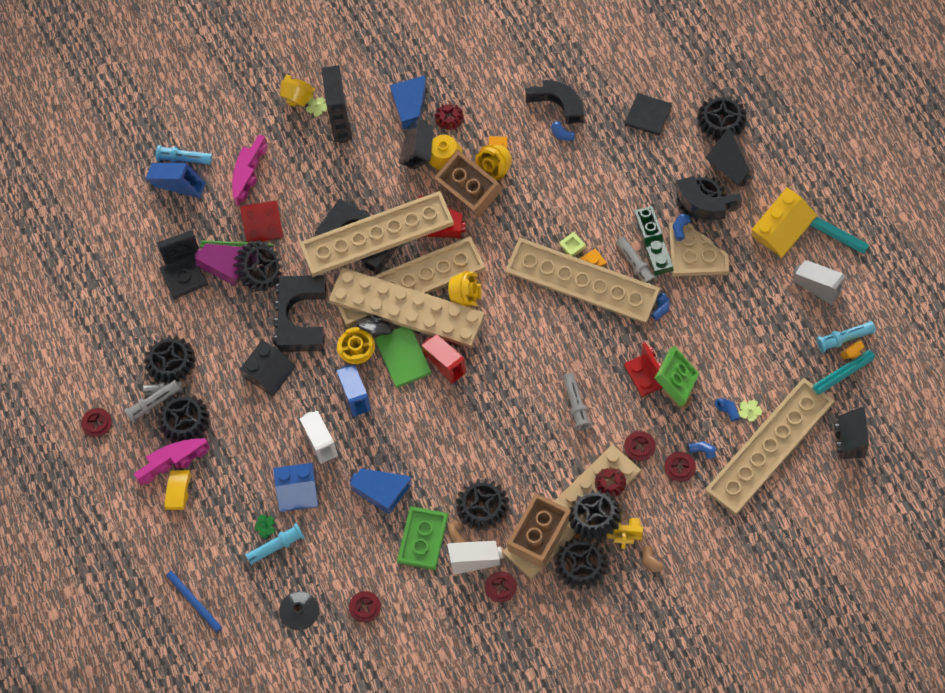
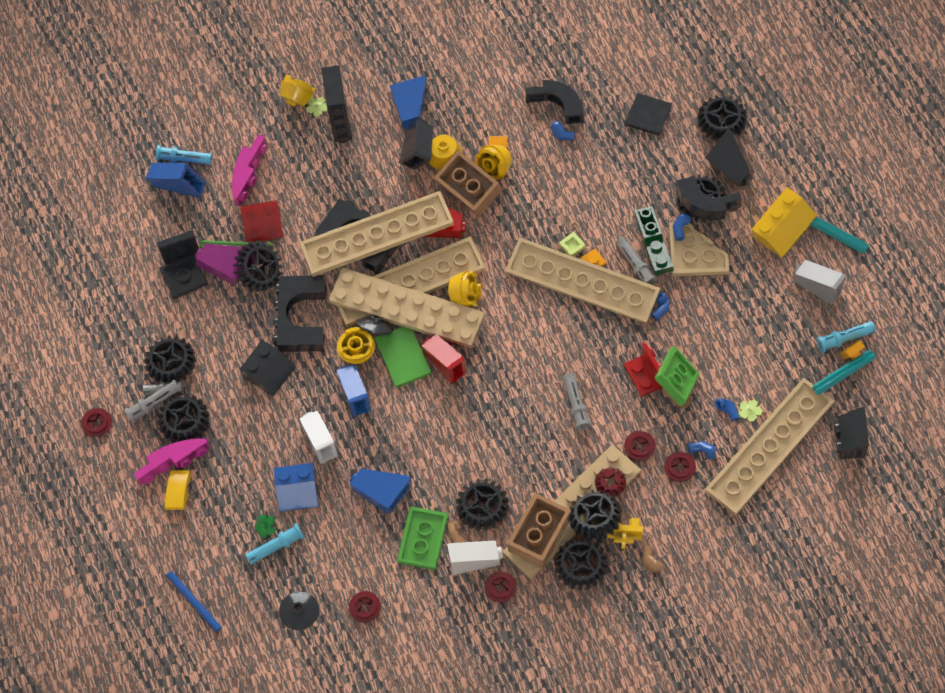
dark red gear [434,103,464,130] -> none

